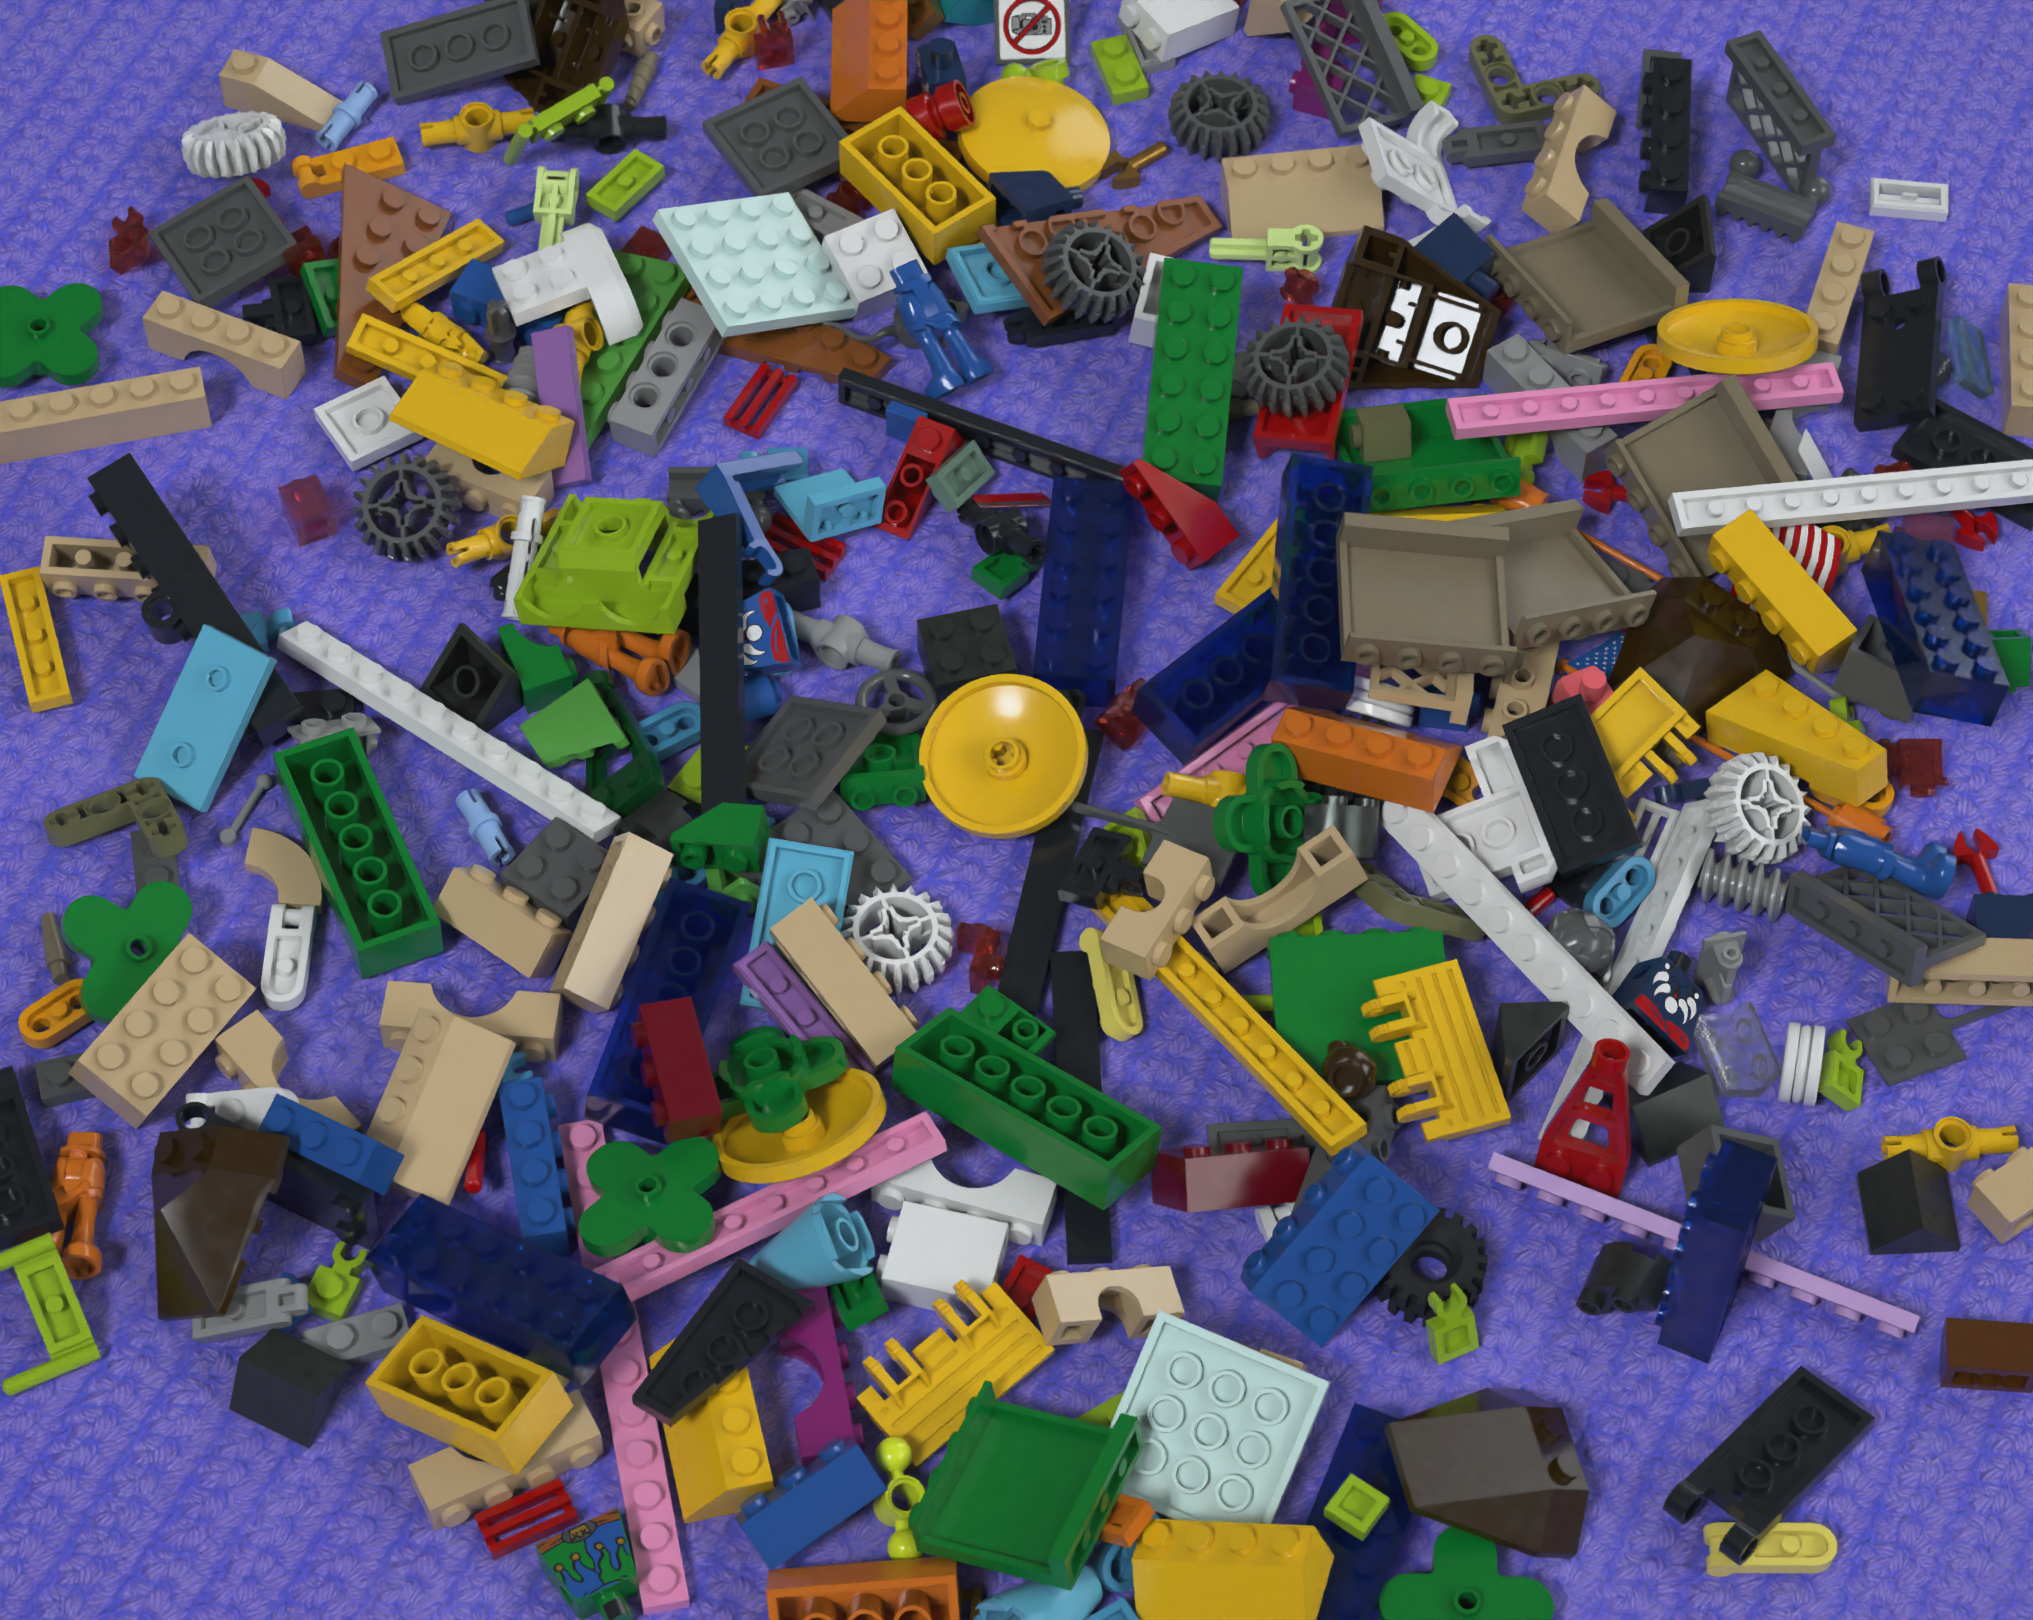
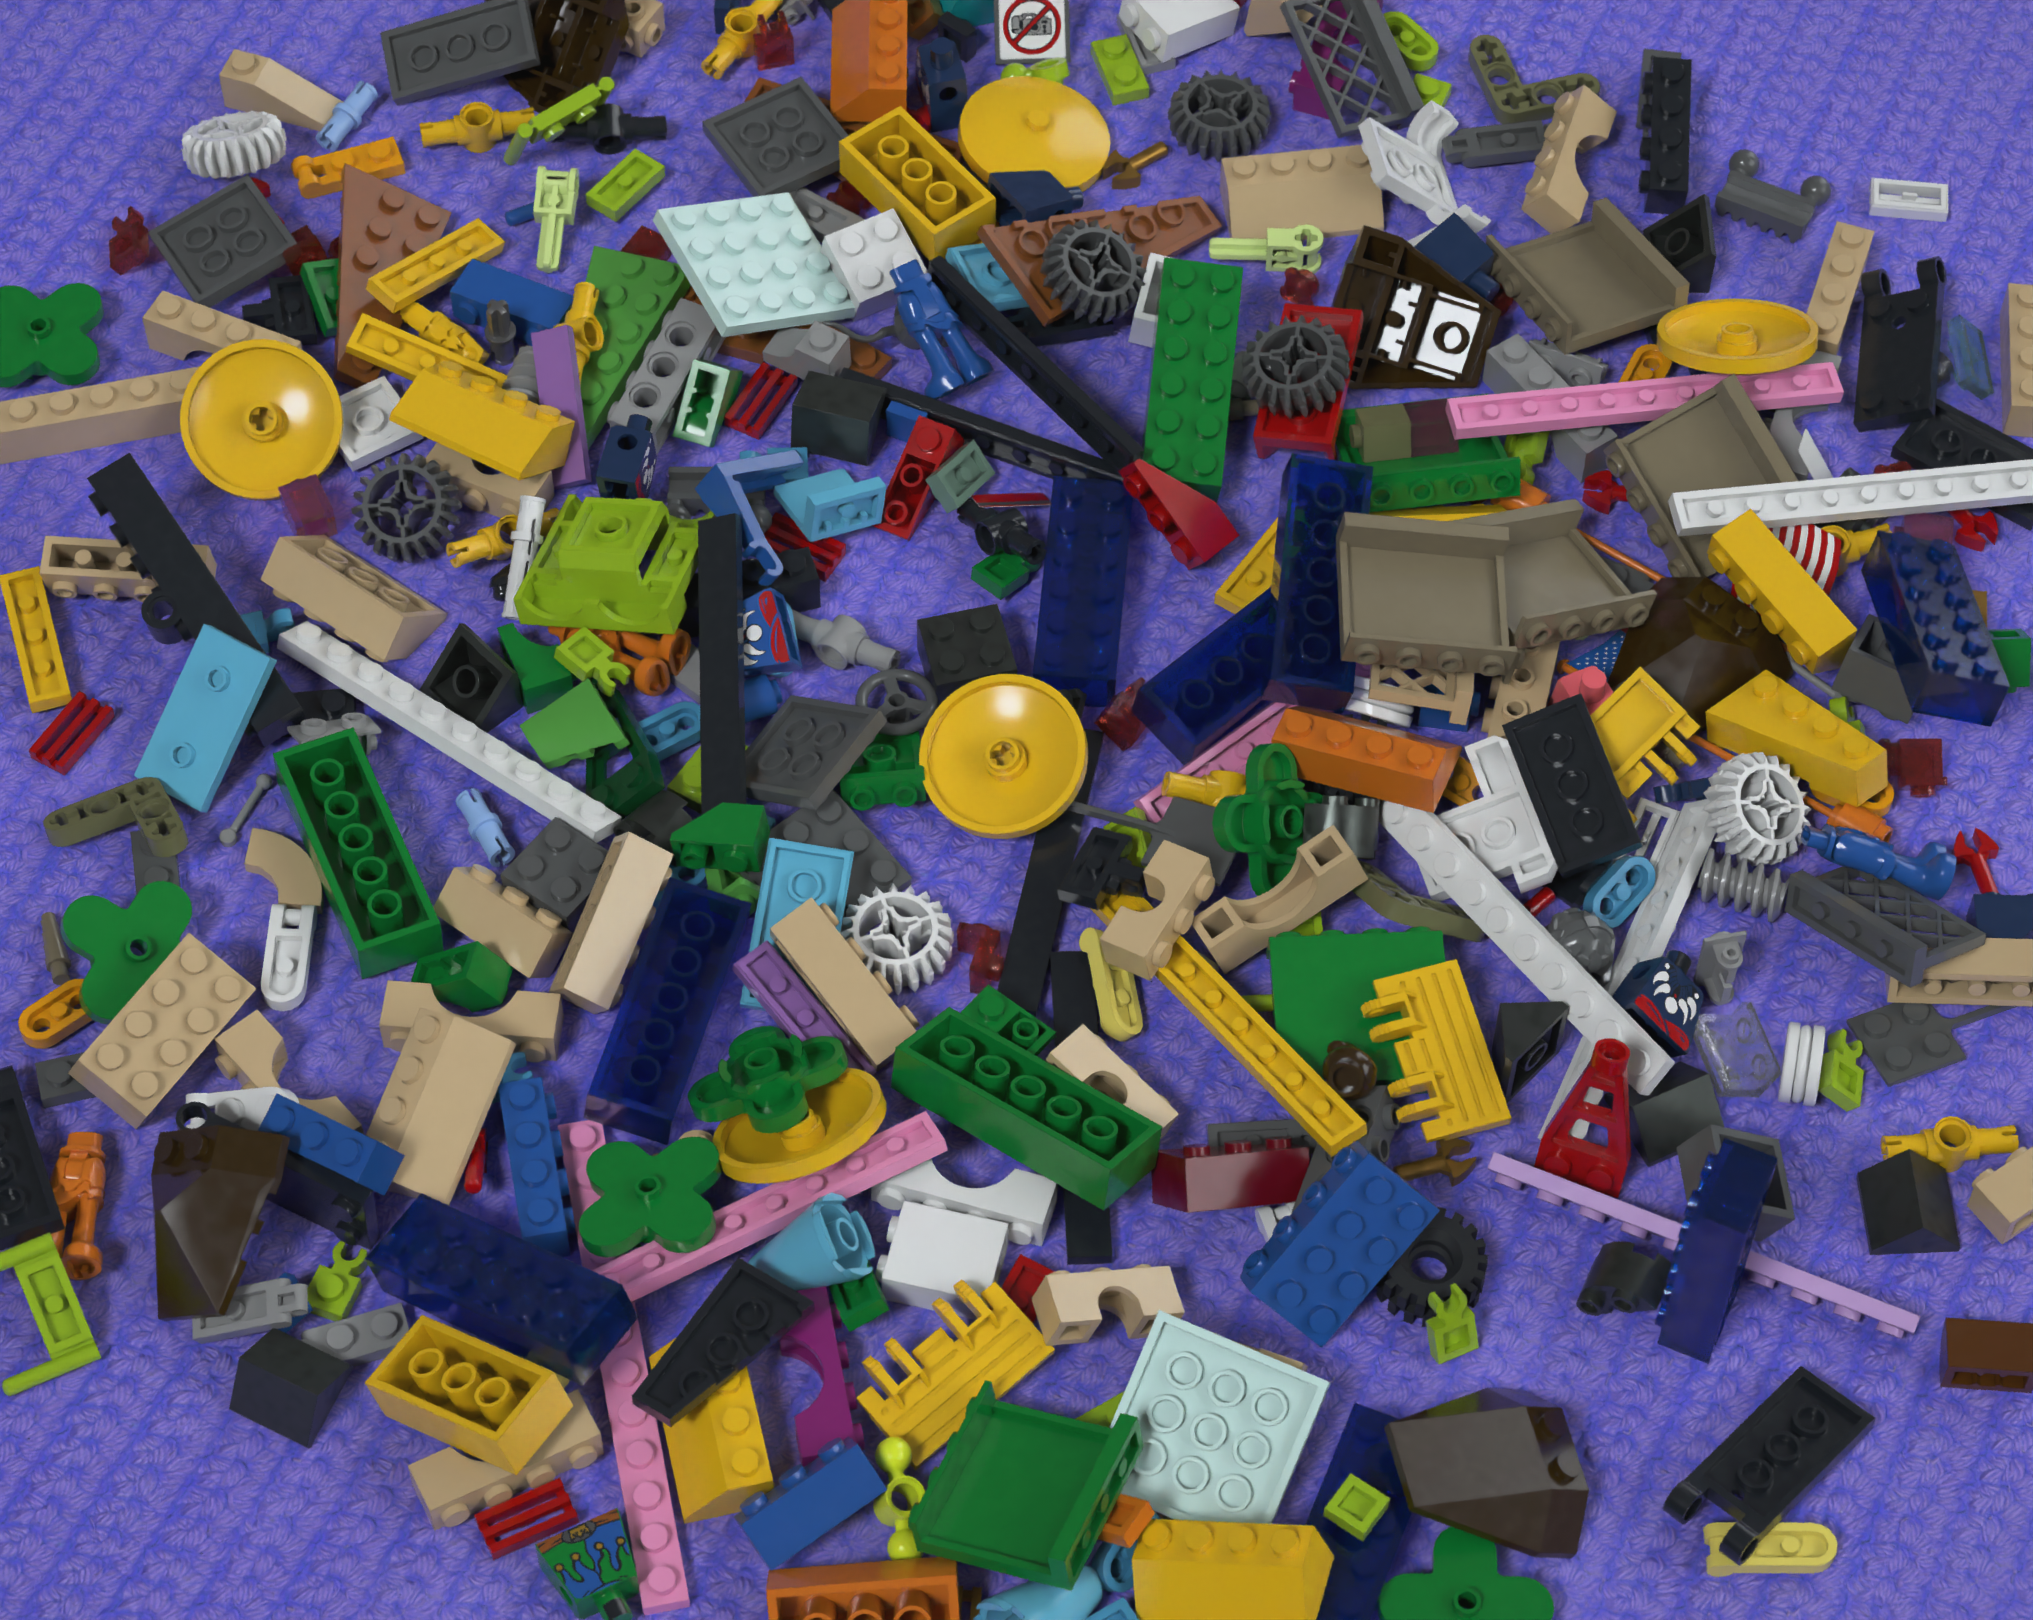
white piece [491,223,644,345] -> none
dark tan animal [623,50,659,111] -> none
dark red brick [630,996,723,1142] -> none
red wheel [905,79,976,141] -> none
dark grey fence [1725,30,1836,195] -> none
none -> red tile [29,691,115,776]
none -> yellow dish [180,339,344,501]
none -> tan slope [260,535,448,663]
none -> green arch [411,941,513,1012]
none -> lime plate [554,626,631,697]
none -> dark blue torso [595,414,657,499]
none -> green arch [673,359,743,447]
none -> light grey arch [762,321,851,380]
none -> pearl dark grey slope [790,371,887,466]
none -> black tile [928,256,1144,473]
none -> black plate [938,11,976,63]
none -> tan arch [1045,1024,1179,1139]
none -> pearl gold bar [1392,1138,1476,1187]
none -> clear pink brick [1403,398,1459,457]

